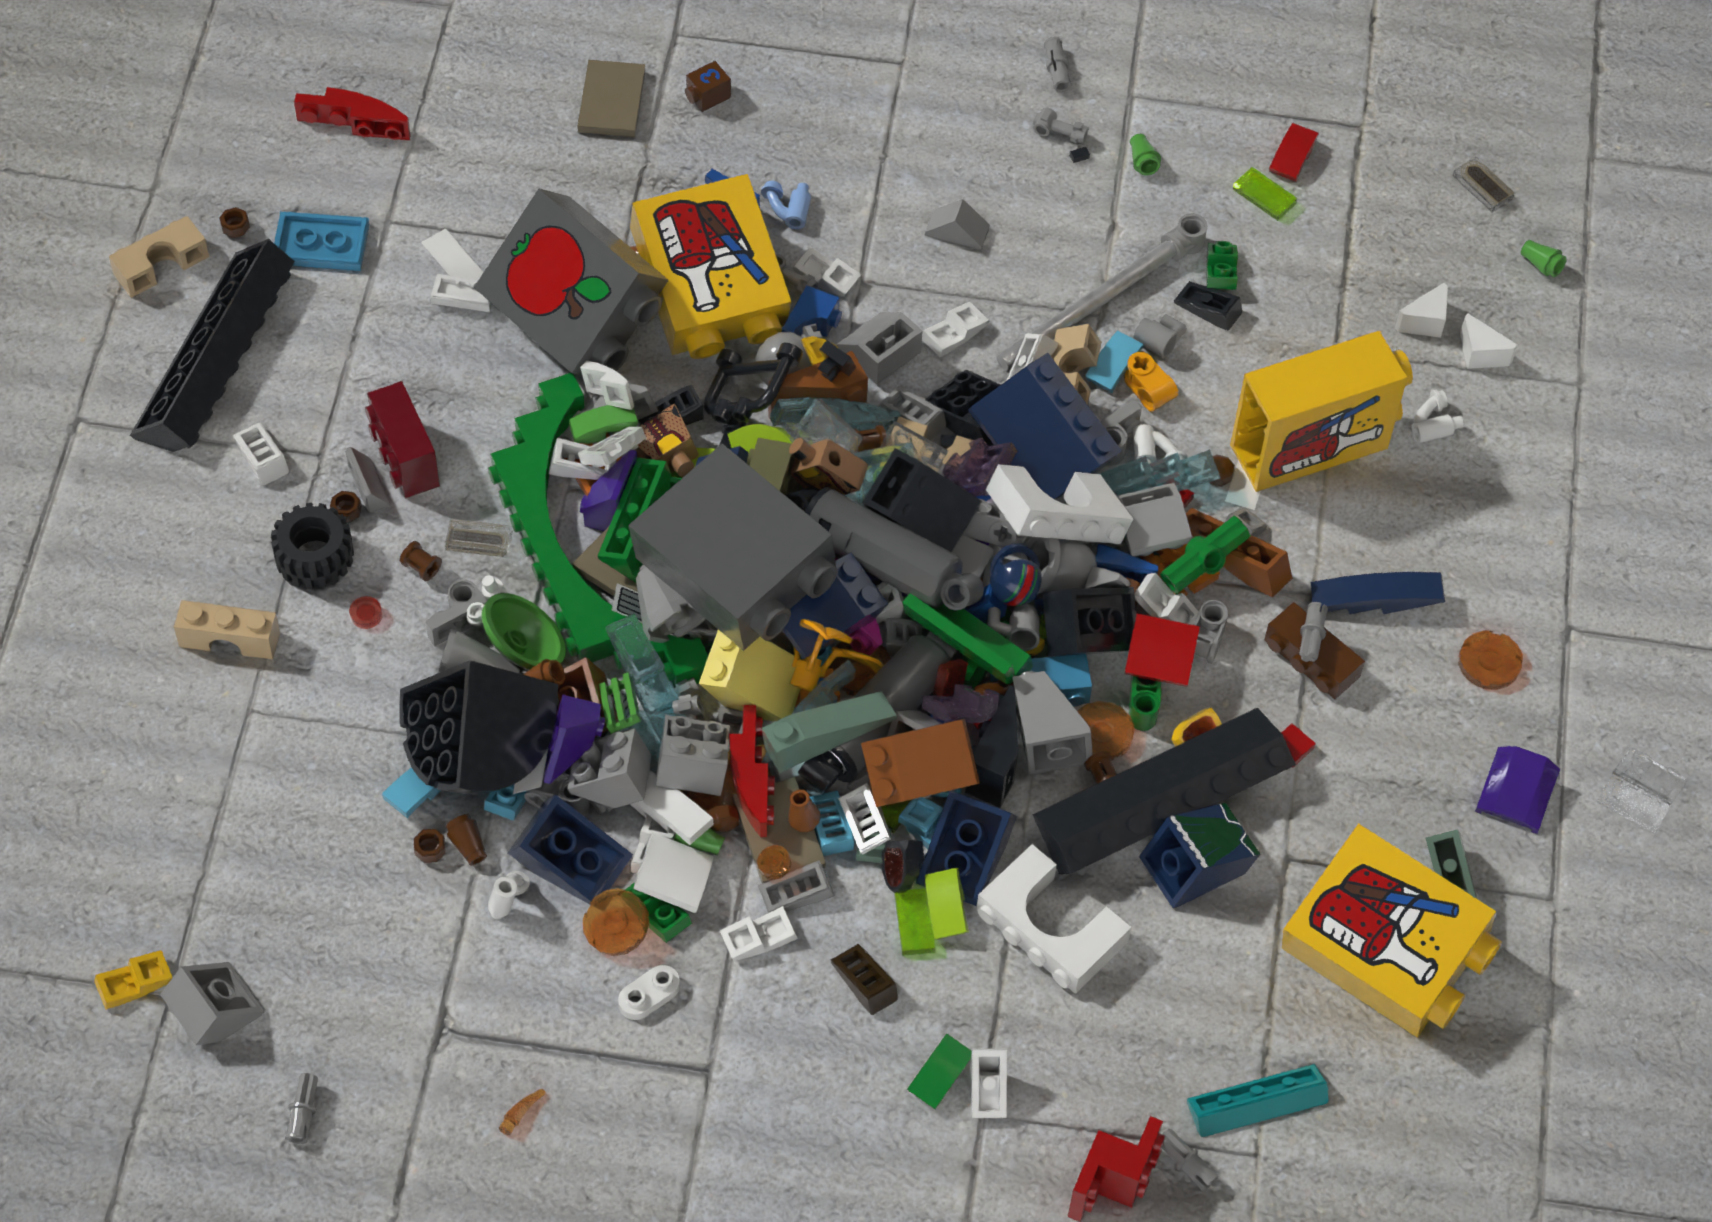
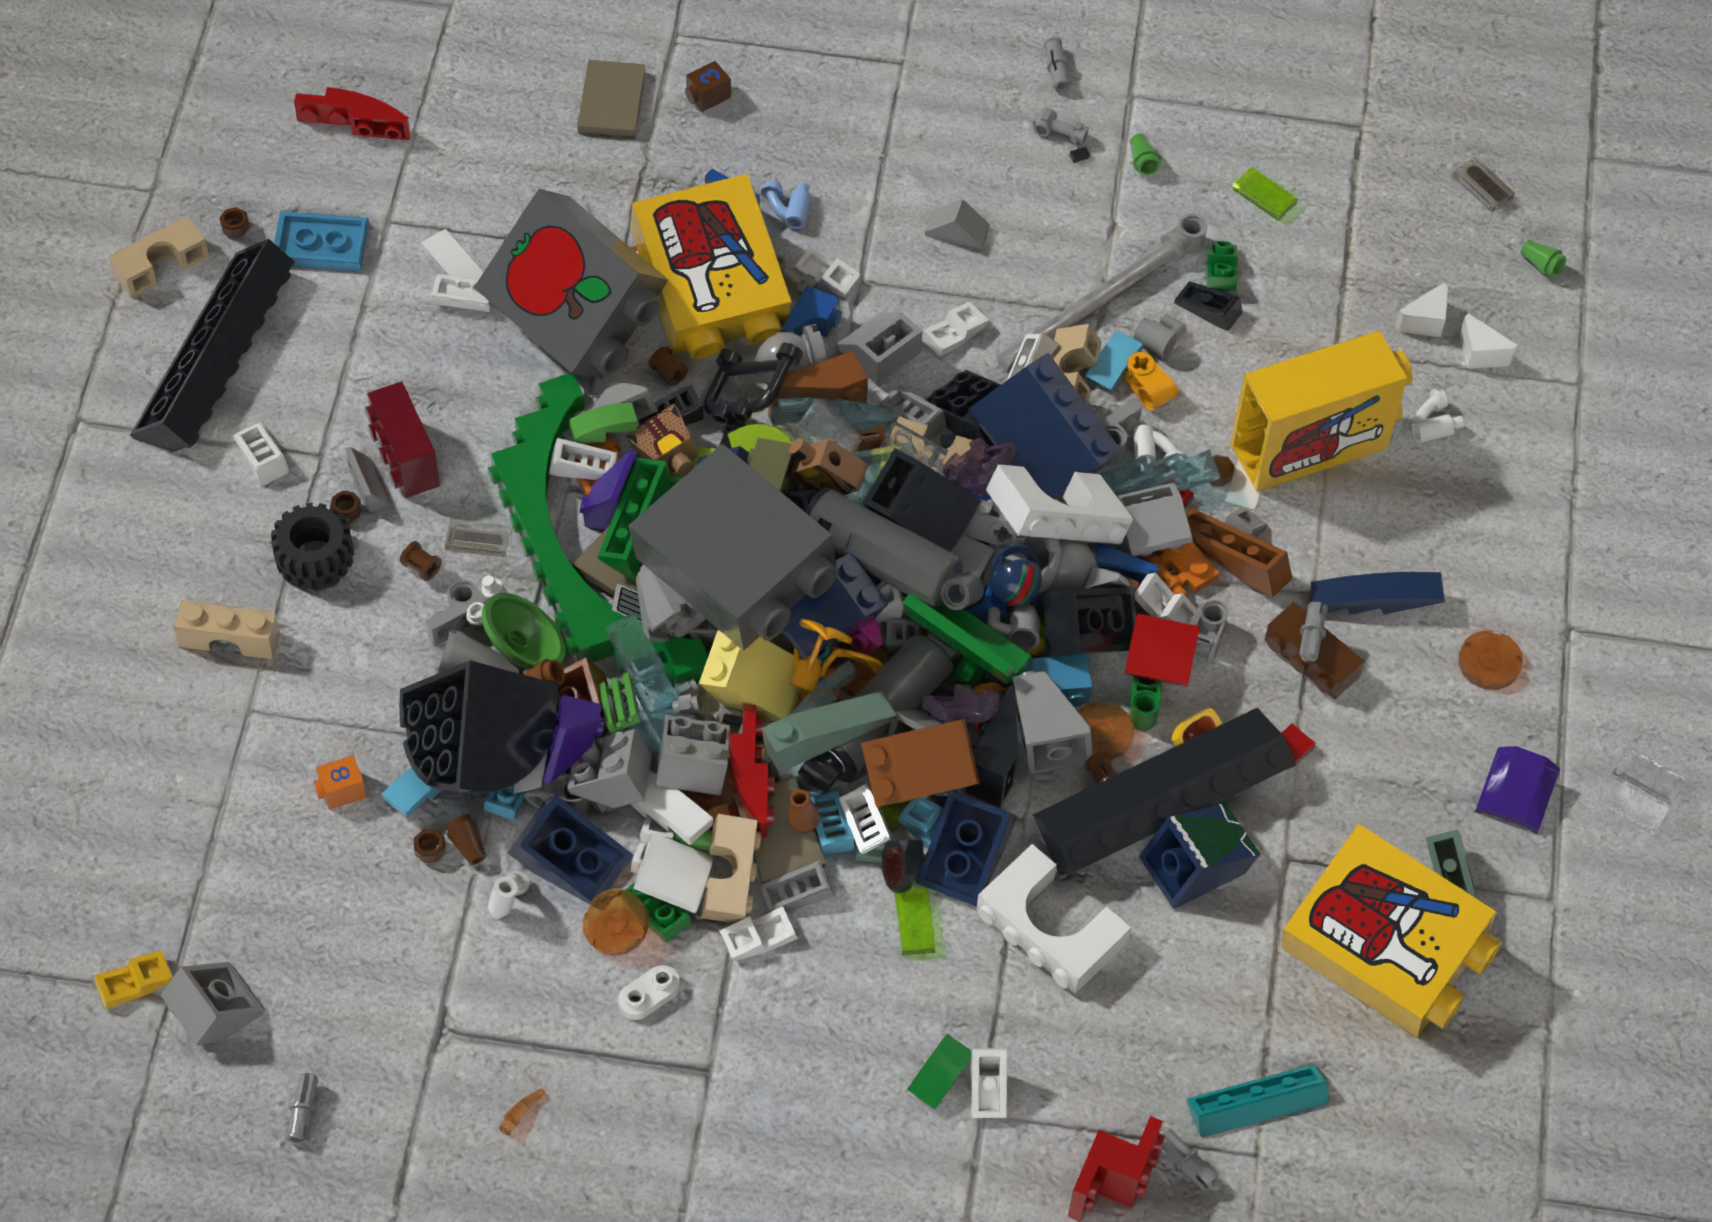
clear red tile [349,596,382,629] -> none
white wing [577,426,646,468] -> none
white slope [580,361,634,410] -> none
clear orange tile [757,845,792,880] -> none
yellow tile [800,336,838,365] -> none
black tile [818,340,856,382] -> none
dark brown slope [831,944,898,1015] -> none
lime slope [925,868,969,940] -> none
clear red tile [933,659,968,698] -> none
green piece [1160,515,1251,595] -> none
red slope [1269,123,1319,182] -> none
none -> orange brick [313,755,366,810]
none -> reddish brown bush [648,346,688,386]
none -> tan arch [700,814,761,923]

